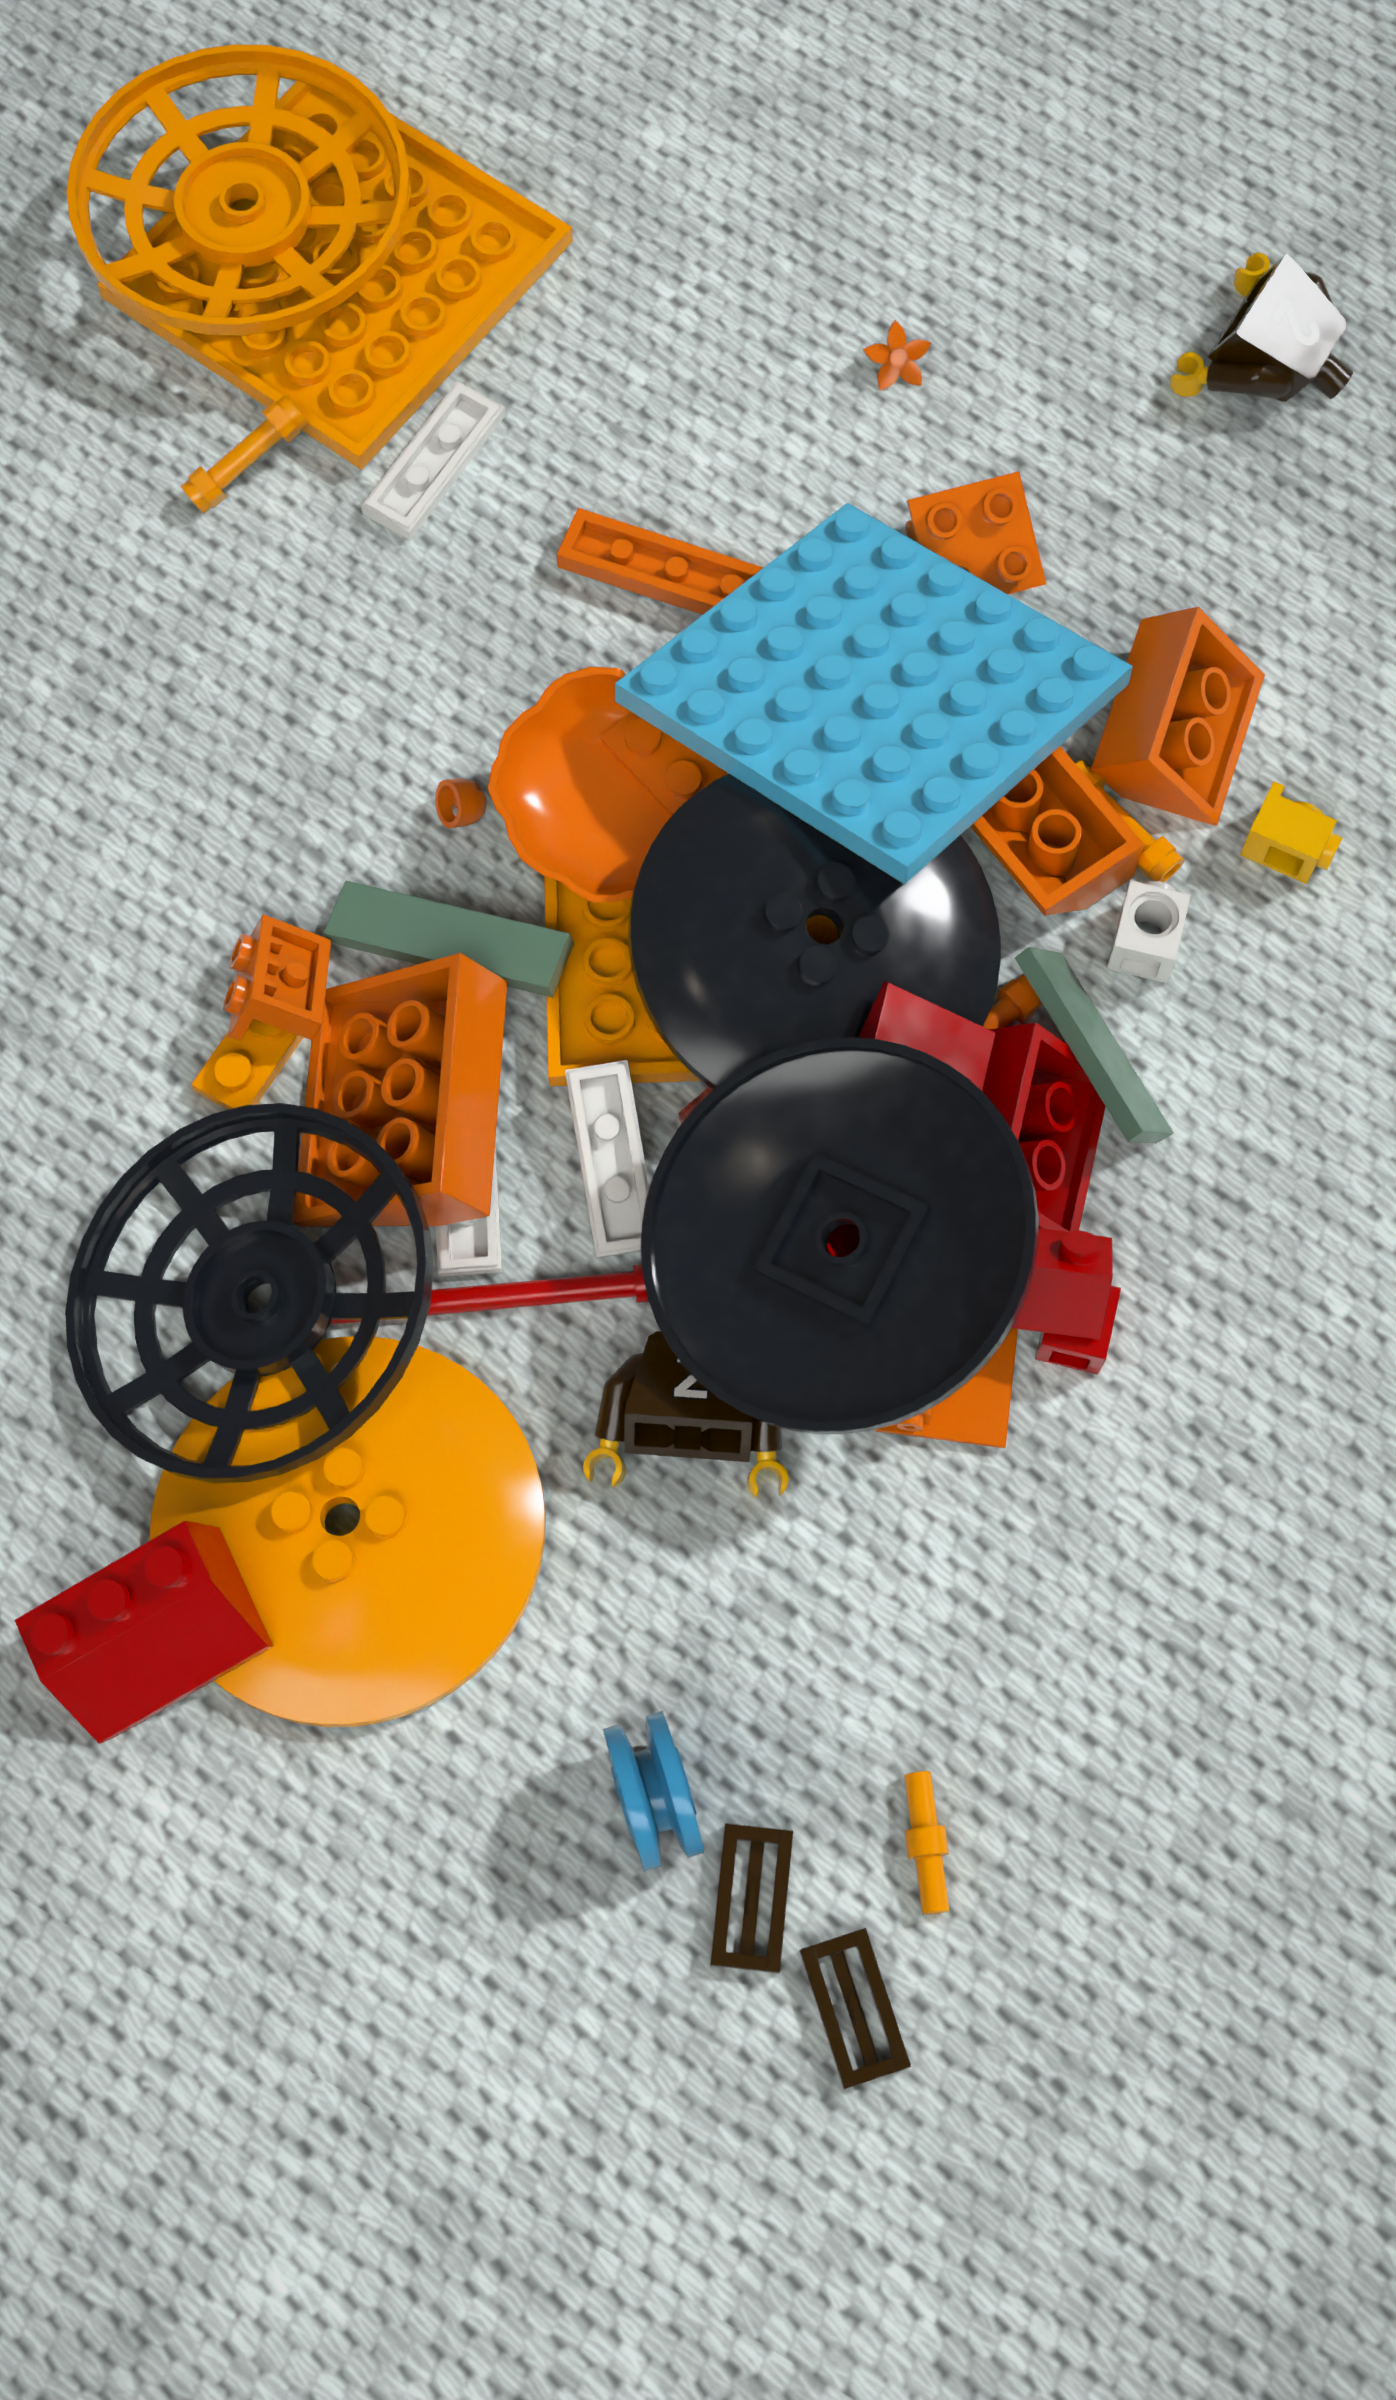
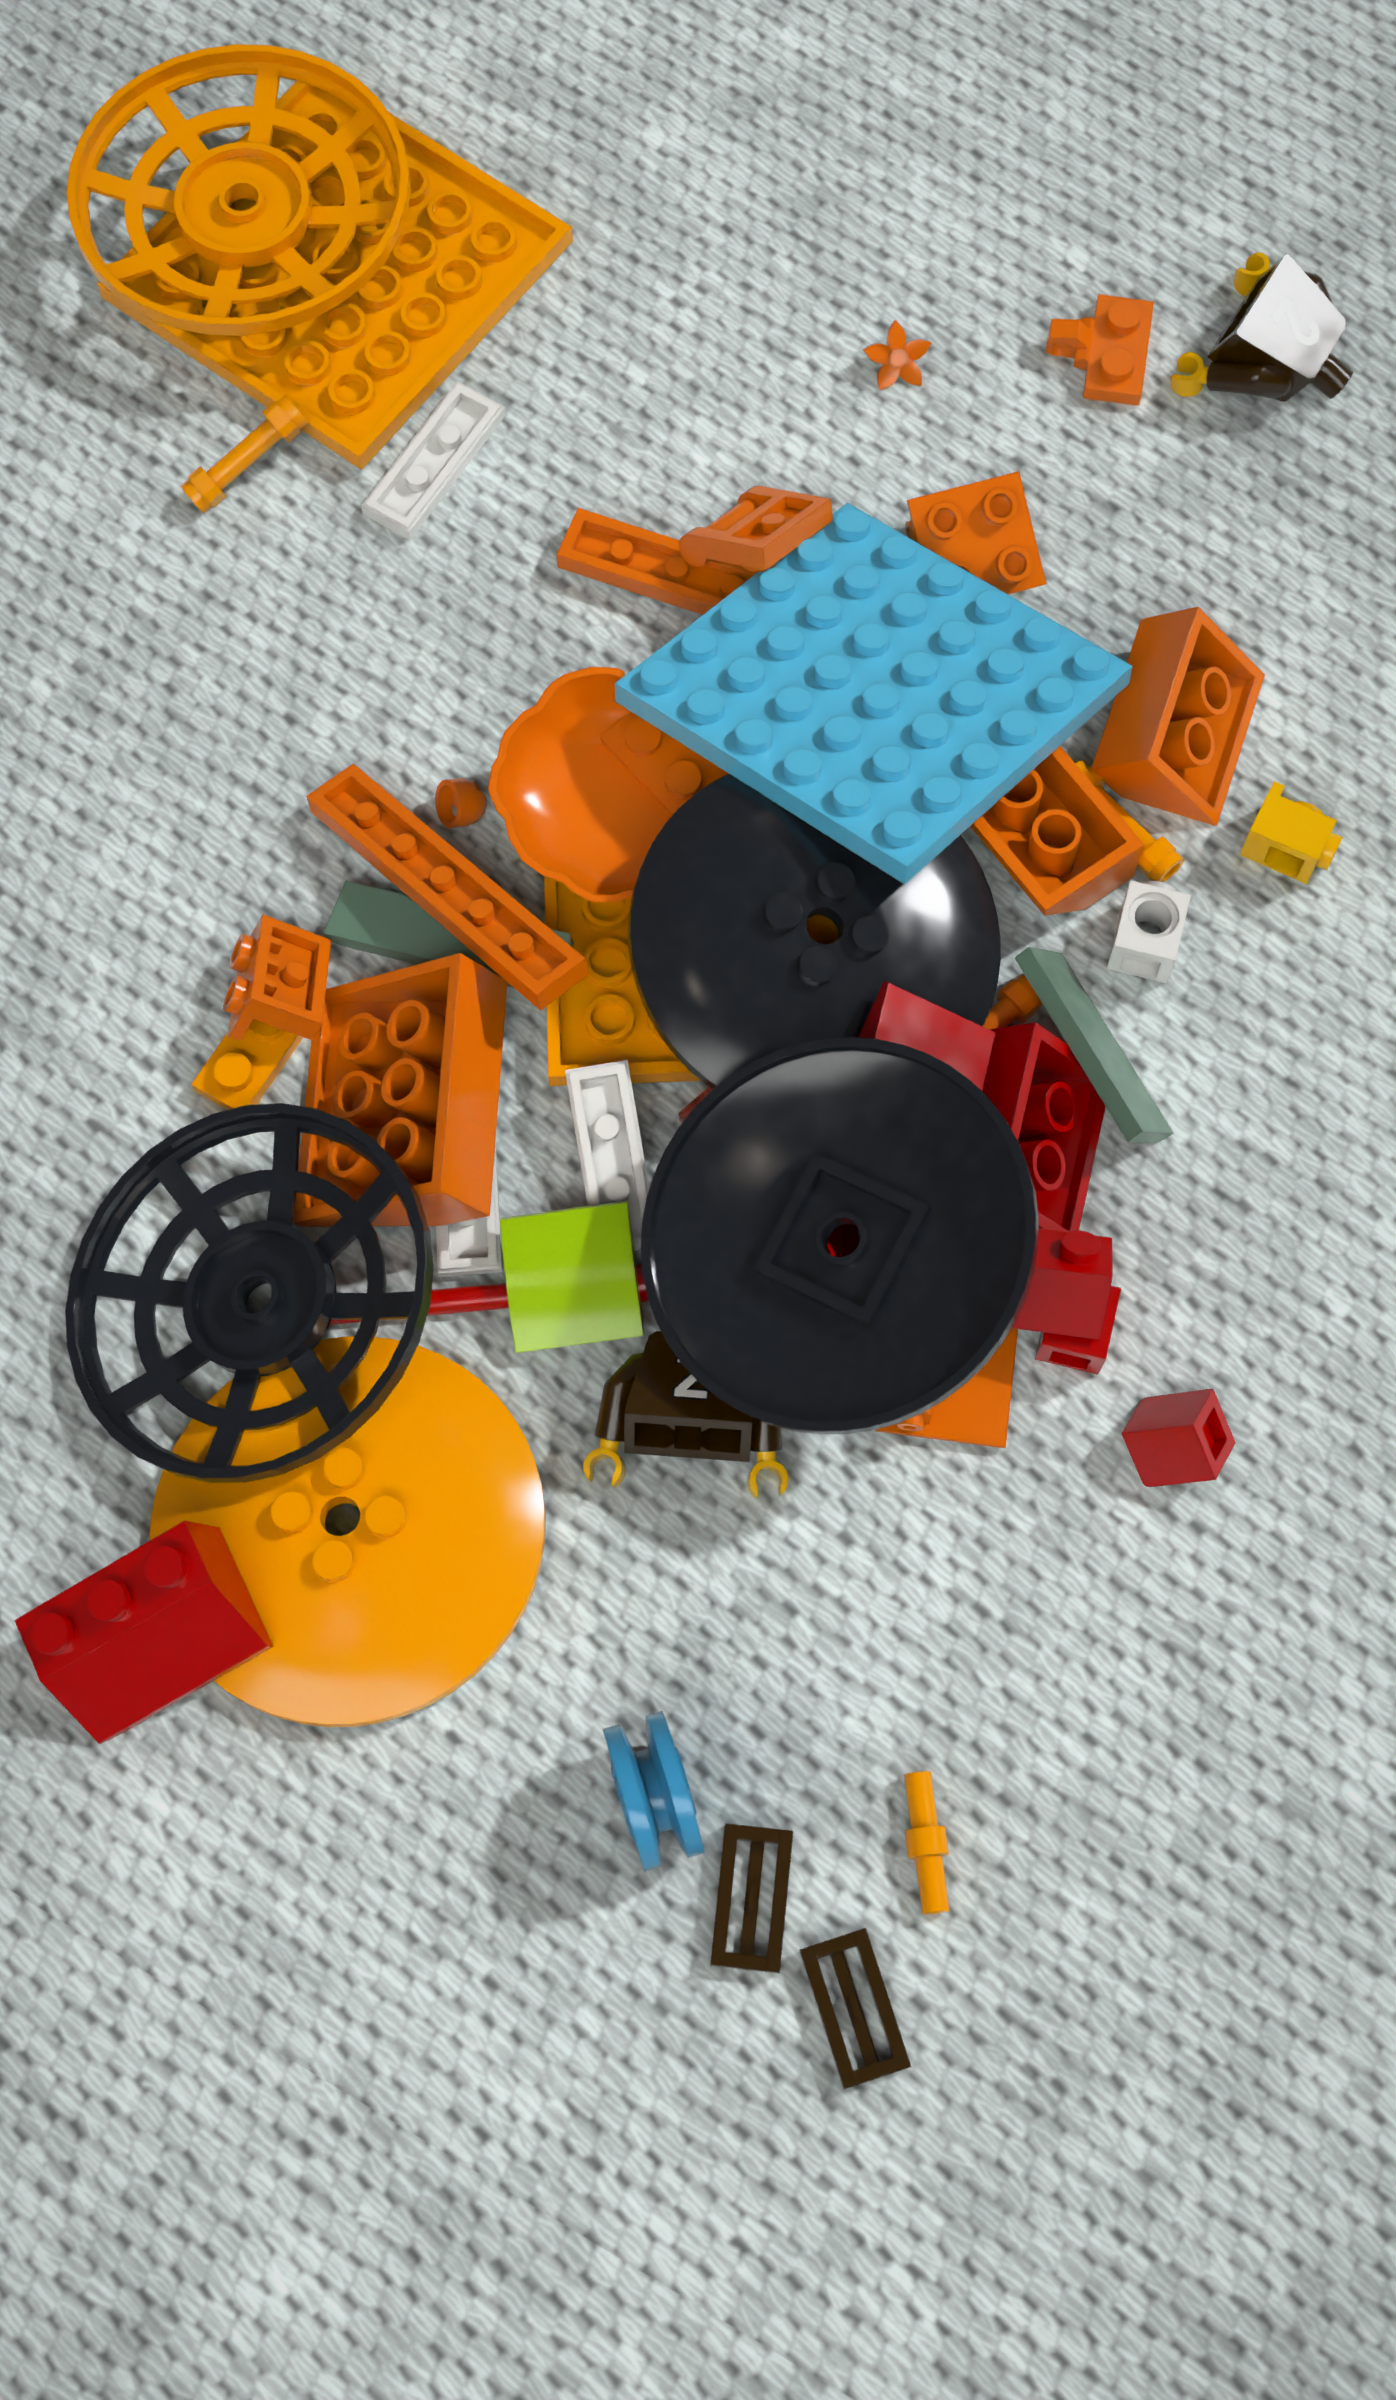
none -> orange plate [306,763,589,1011]
none -> lime slope [500,1201,645,1353]
none -> orange plate [679,486,833,572]
none -> orange hinge [1046,294,1154,406]
none -> red panel [1121,1388,1236,1487]

